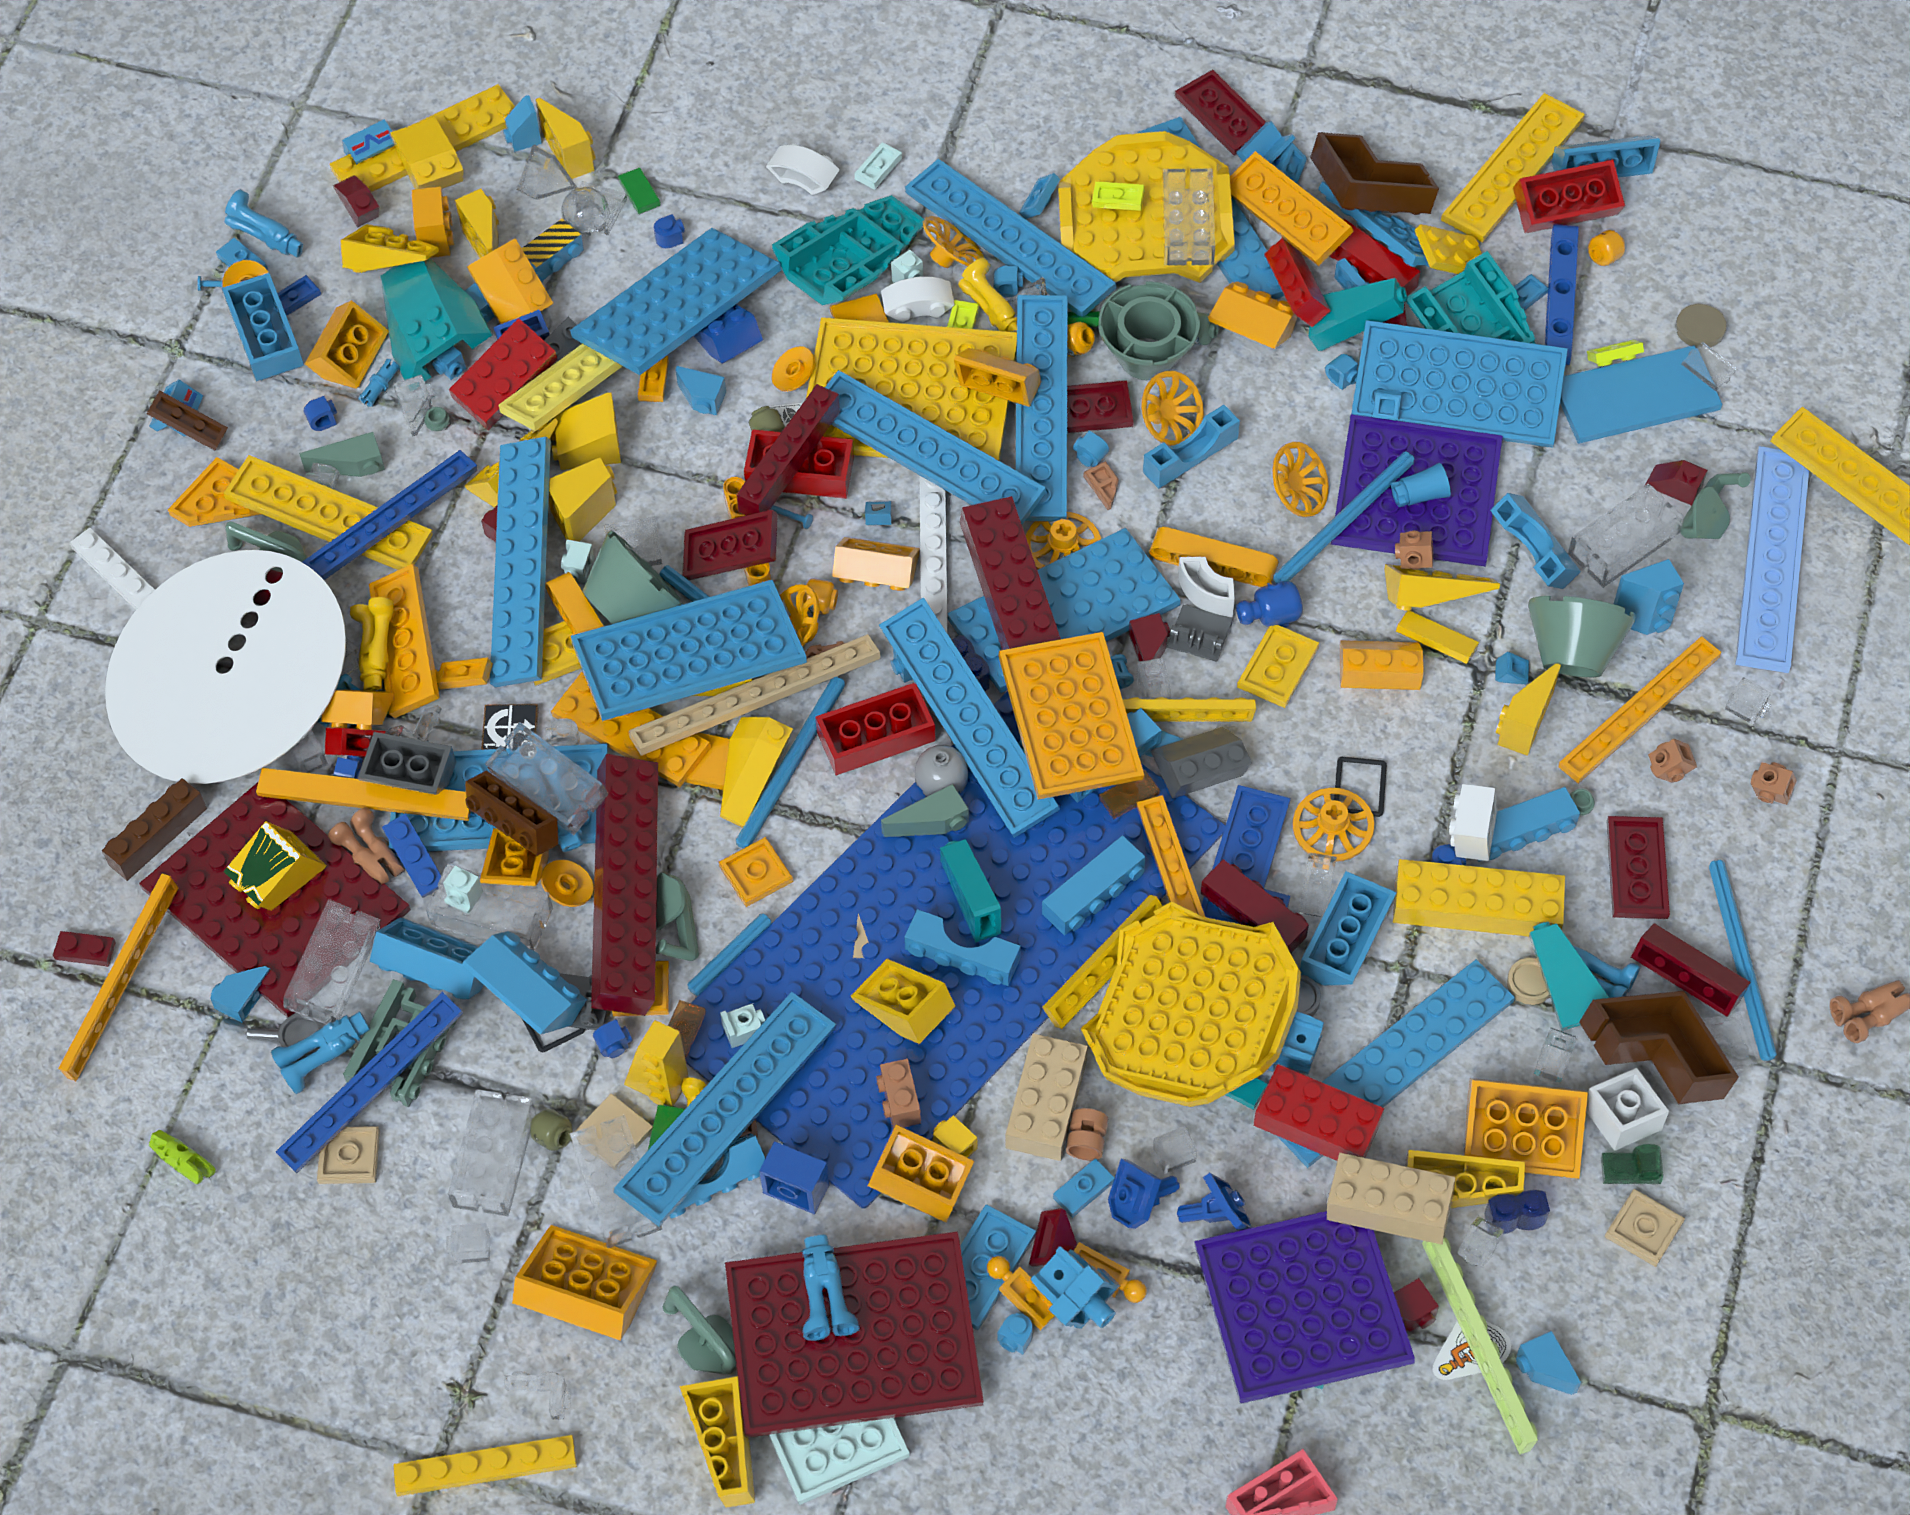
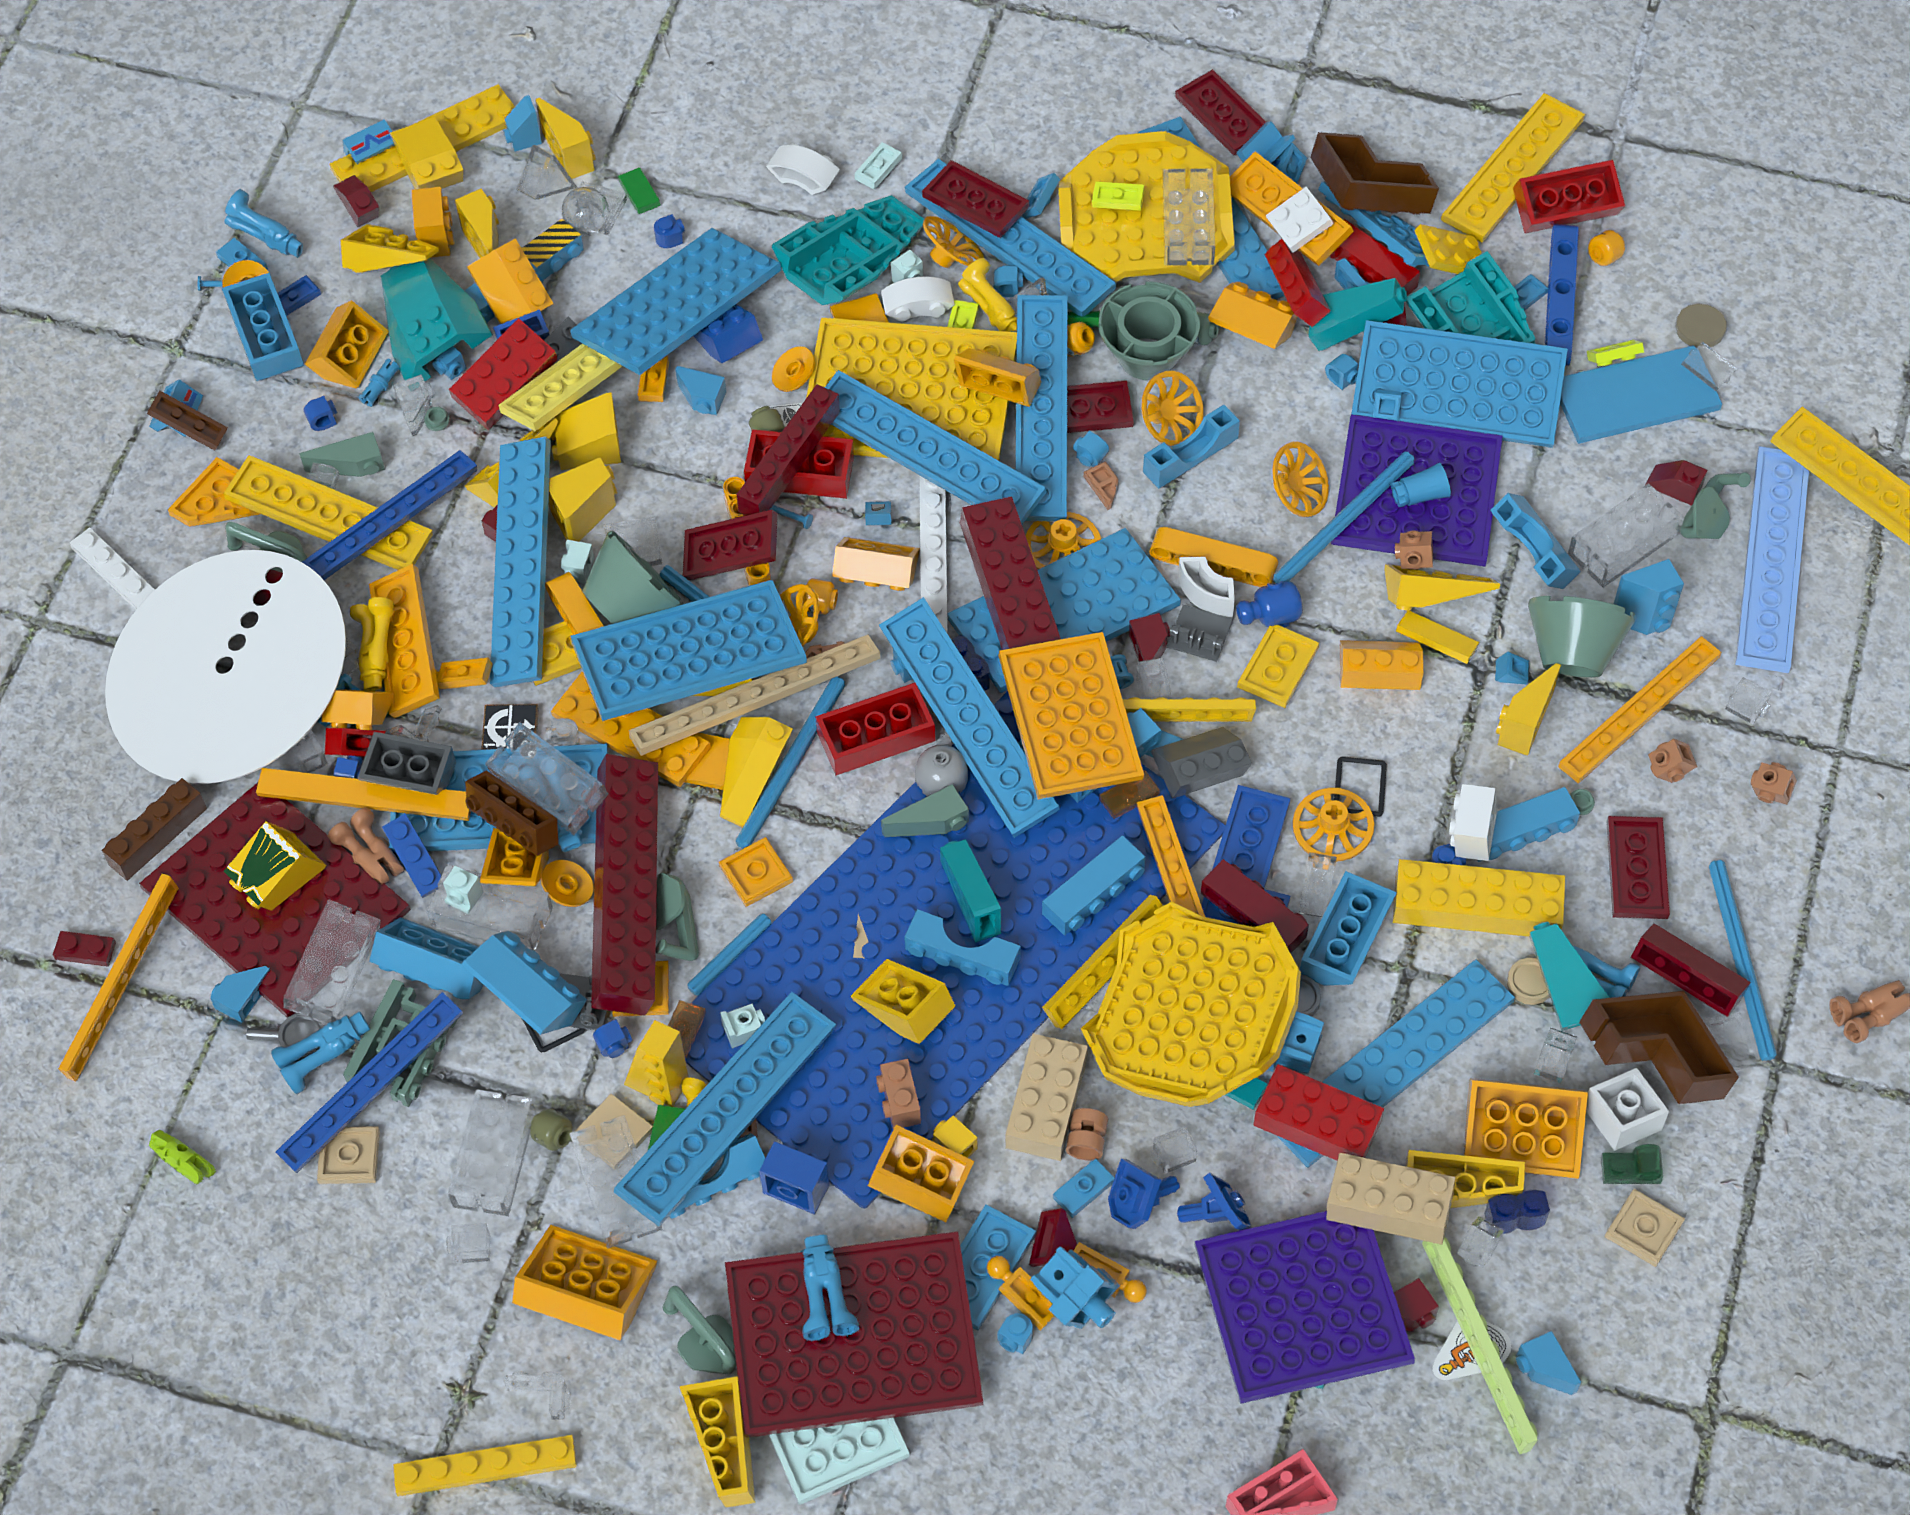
dark azure slope [1551,136,1661,178] -> none
none -> dark red plate [922,160,1030,238]
none -> white plate [1266,187,1334,253]

